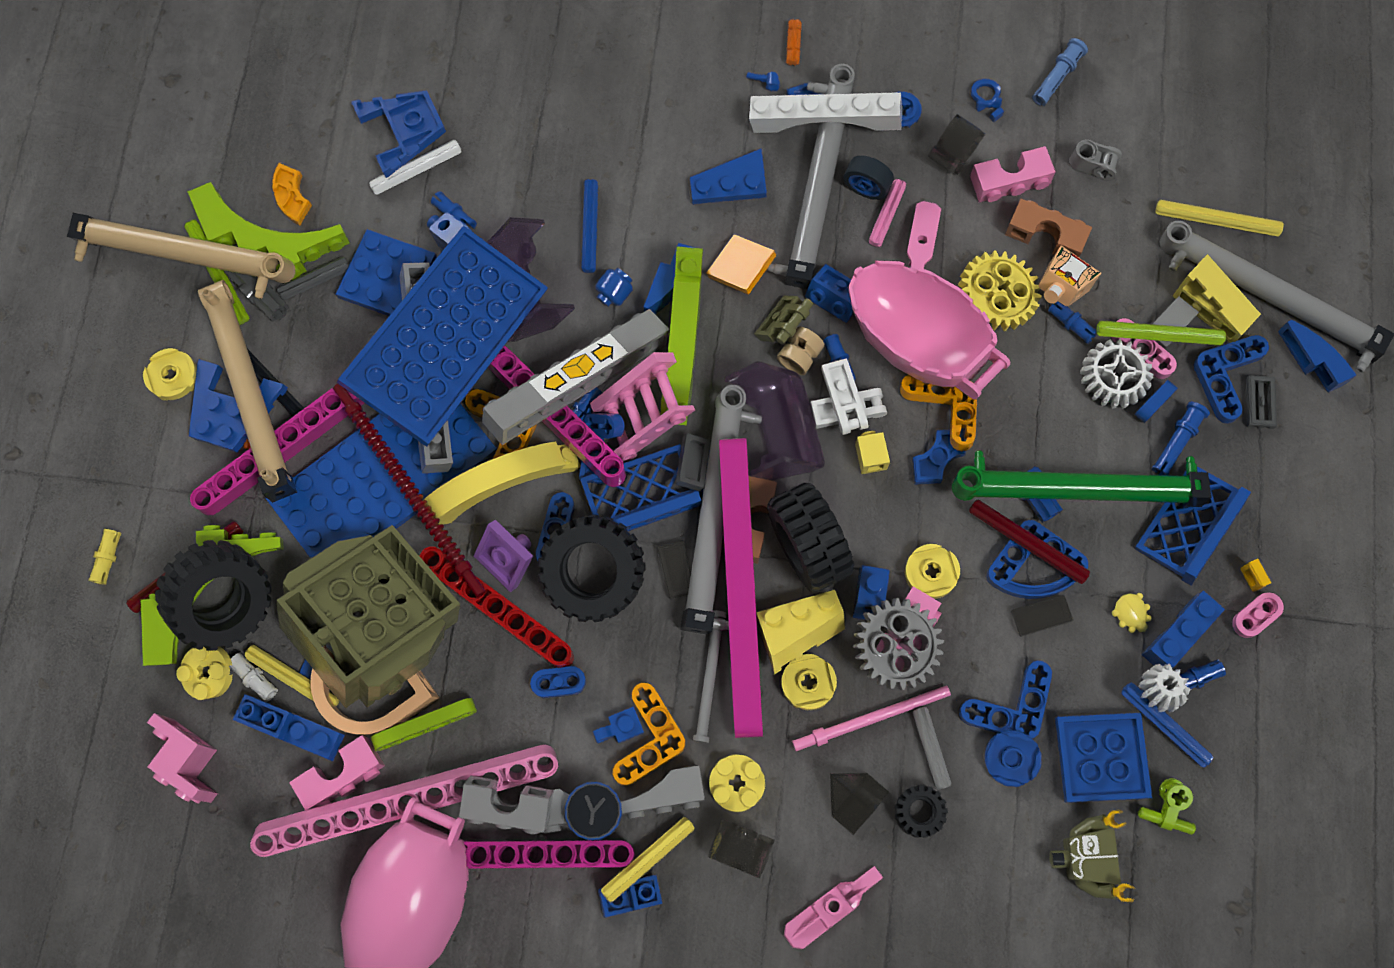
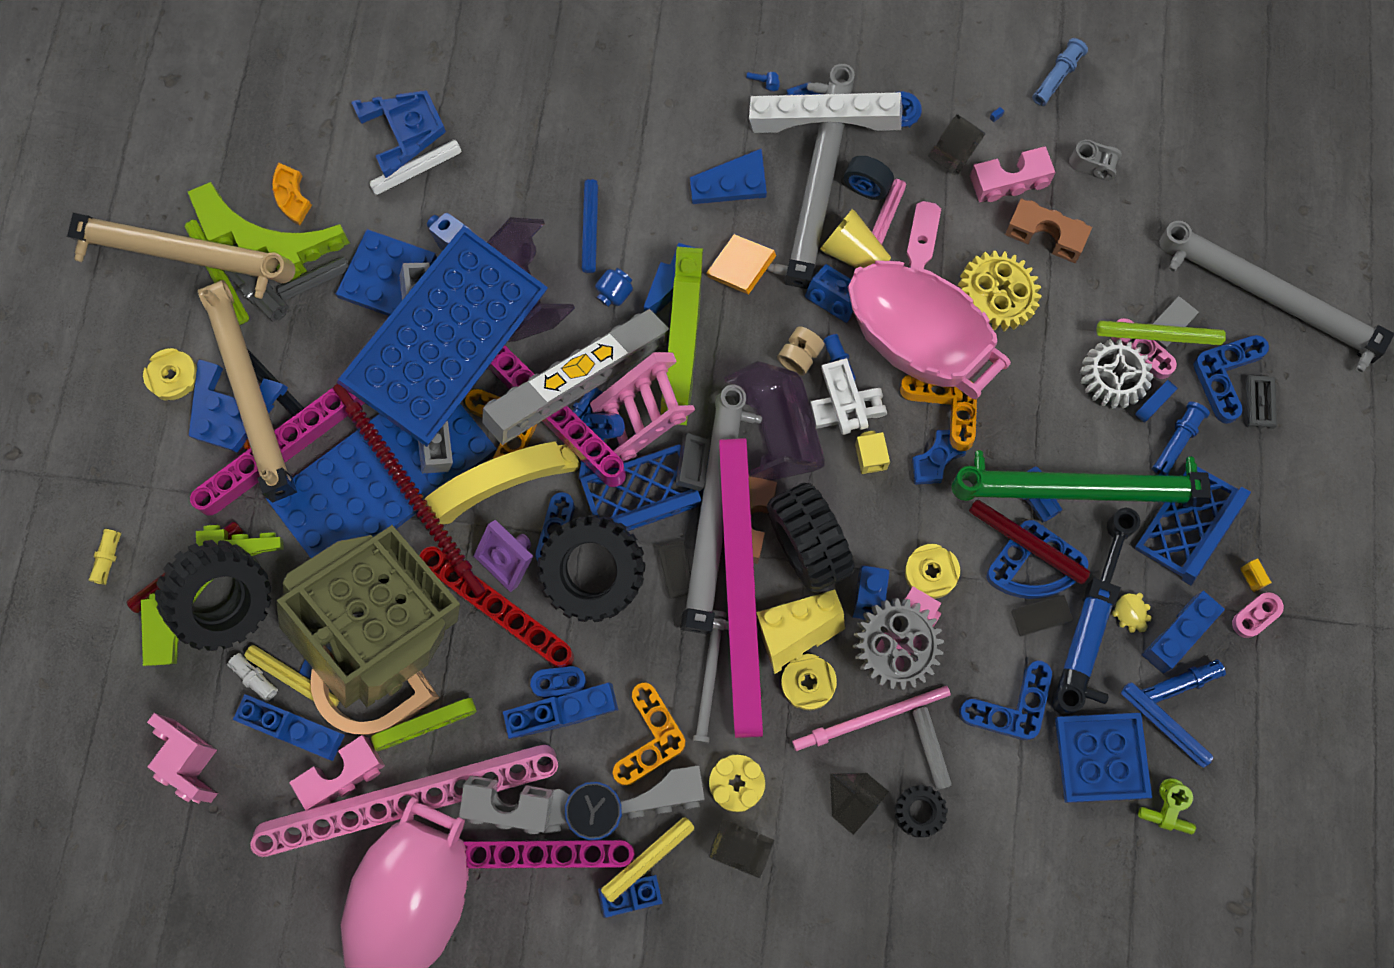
light yellow plate [176,647,233,700] -> none
blue pin [431,191,477,231] -> none
blue plate [593,707,644,744] -> none
olive plate [755,296,814,344] -> none
bright pink piece [784,866,883,949] -> none
orange axle [786,19,802,66] -> none
blue piece [971,79,1002,112] -> none
blue tile [984,730,1042,787] -> none
light nougat torso [1038,246,1101,306] -> none
blue pin [1048,301,1097,344] -> none
olive torso [1049,810,1135,903] -> none
white gear [1138,664,1191,712] -> none
light yellow axle [1156,200,1284,236] -> none
light yellow wedge [1173,254,1261,343] -> none
blue slope [1278,320,1356,393] -> none
none -> blue slope [503,683,618,739]
none -> light yellow cone [820,209,891,268]
none -> piece [1052,508,1141,715]

